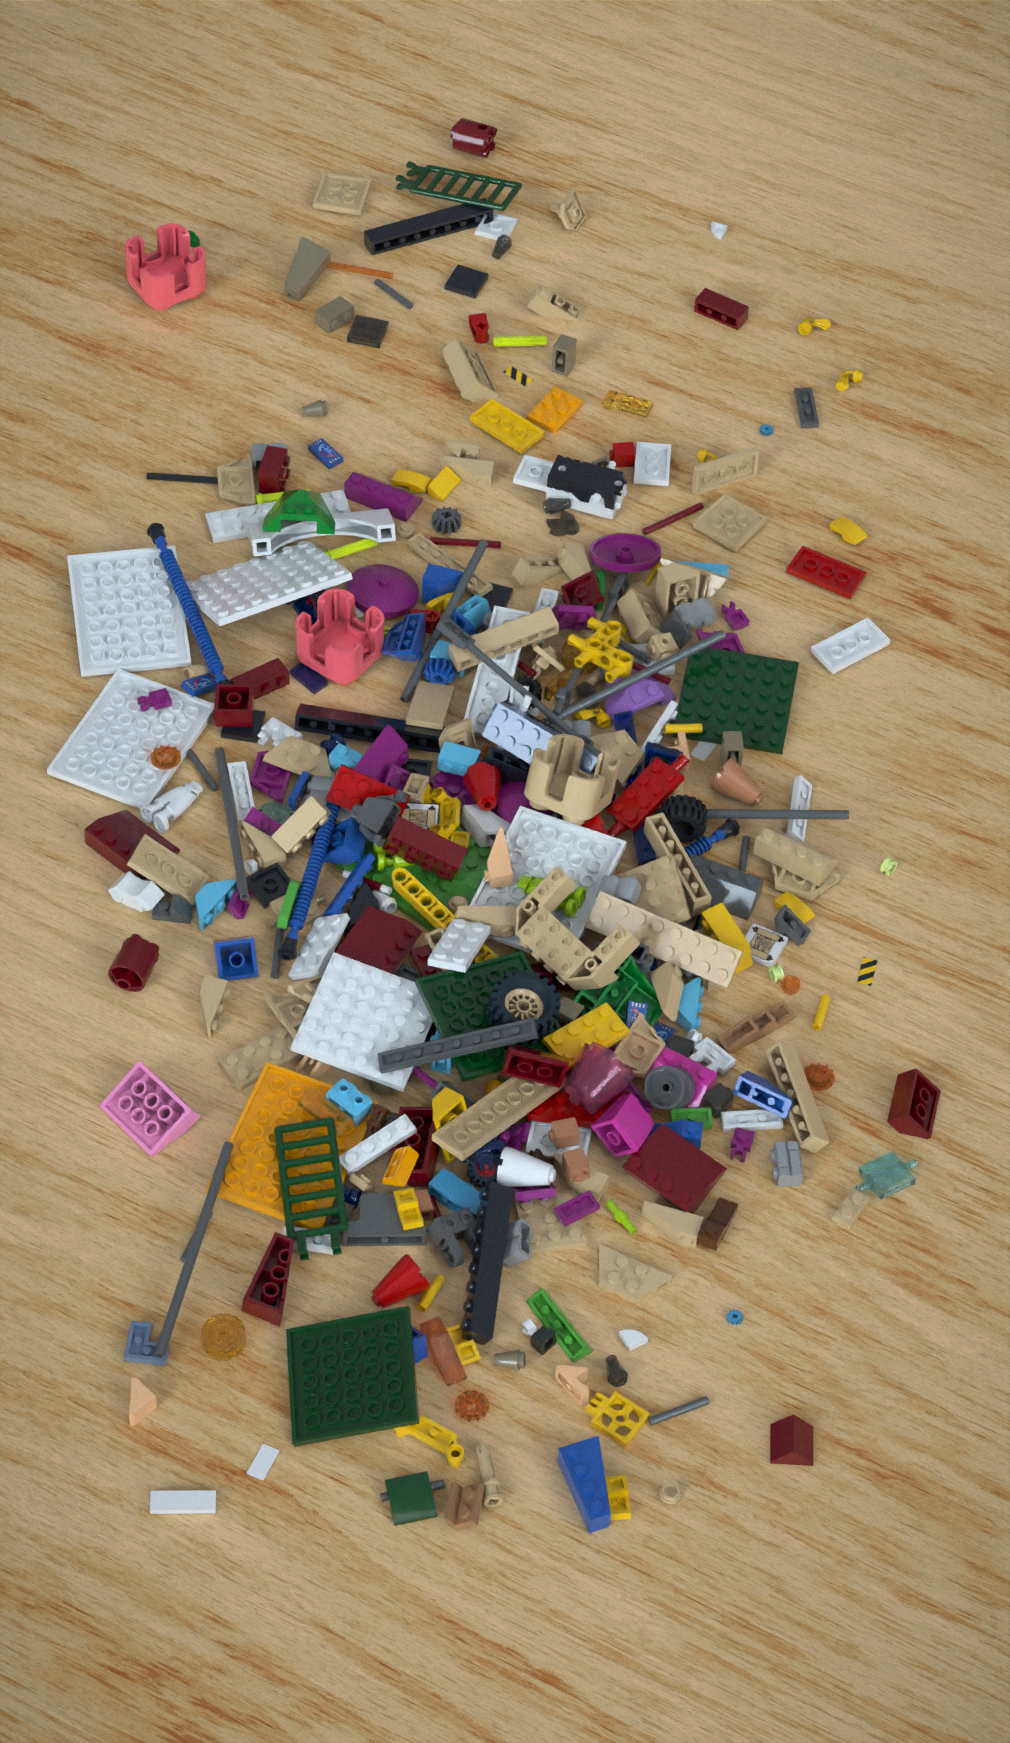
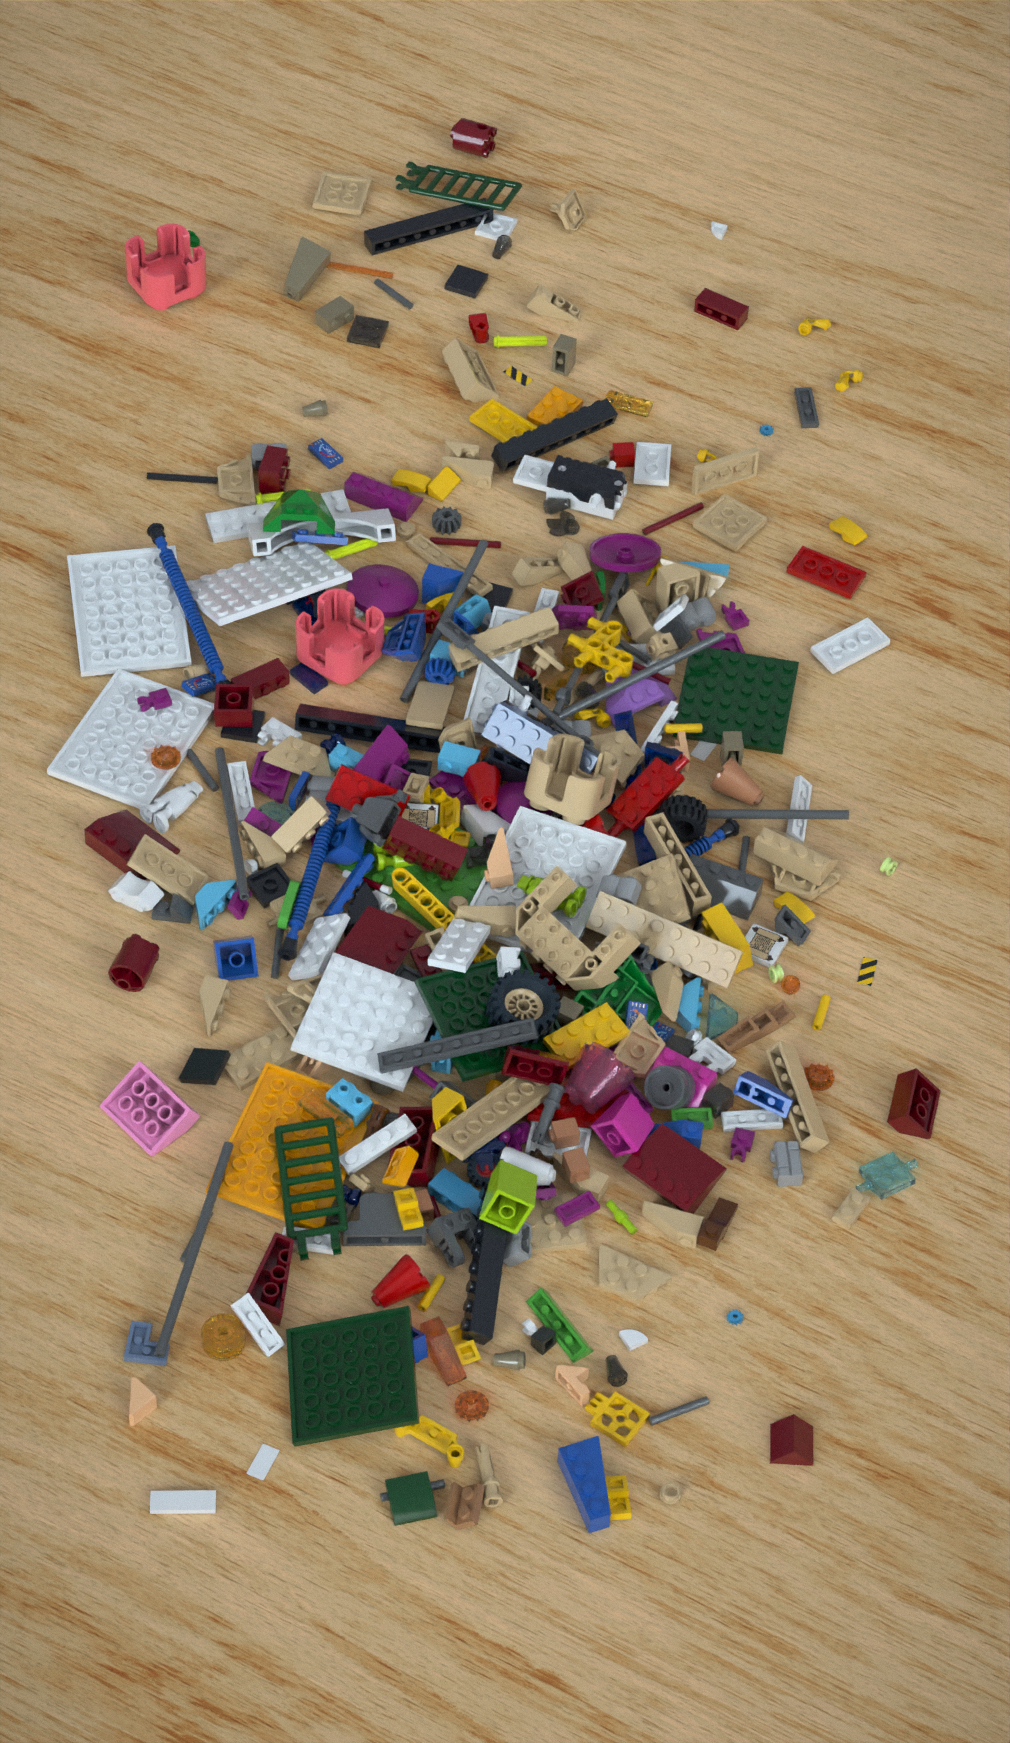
none -> black tile [179,1048,231,1085]
none -> white plate [230,1293,285,1357]
none -> plate [291,529,348,545]
none -> clear smoke slope [465,837,494,868]
none -> lime slope [479,1159,538,1234]
none -> black brick [491,398,618,472]
none -> white brick [496,947,520,977]
none -> dark grey pin [531,1083,567,1145]
none -> white tile [653,594,689,631]
none -> clear light blue slope [706,993,738,1040]

